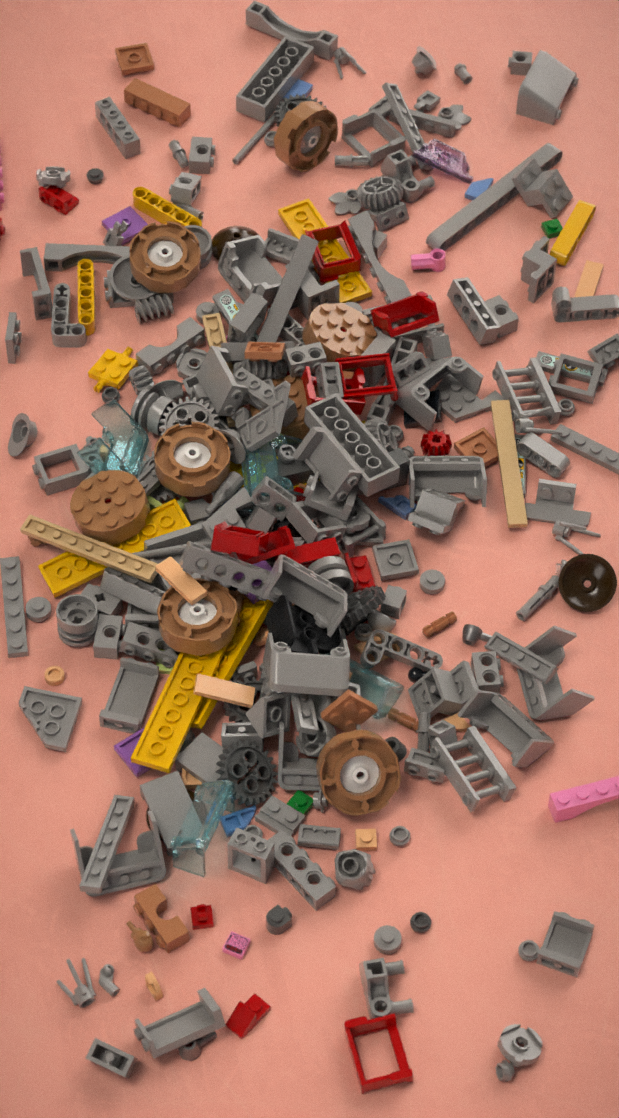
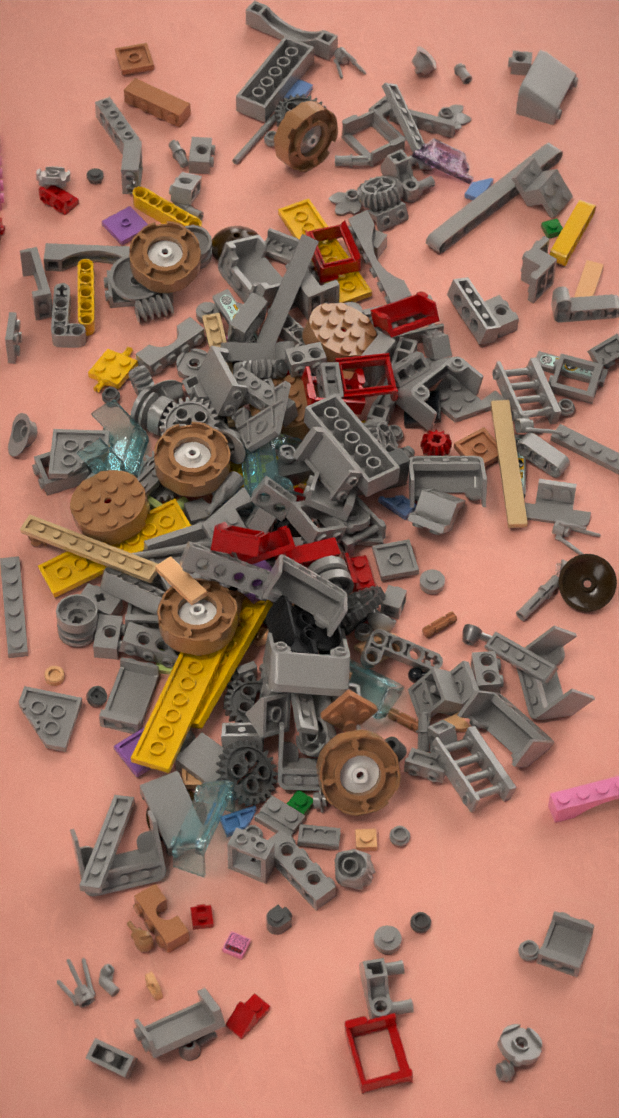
light grey wheel [26,597,51,622] -> none
light grey plate [103,221,128,246] -> none
light nougat tile [193,674,255,708] -> none
nougat plate [245,342,285,362] -> none
bright pink piece [411,248,445,272] -> none
light grey plate [414,90,440,113] -> none
none -> light grey plate [48,429,110,479]
none -> dark grey tile [86,686,107,707]
none -> light grey window [121,140,143,194]

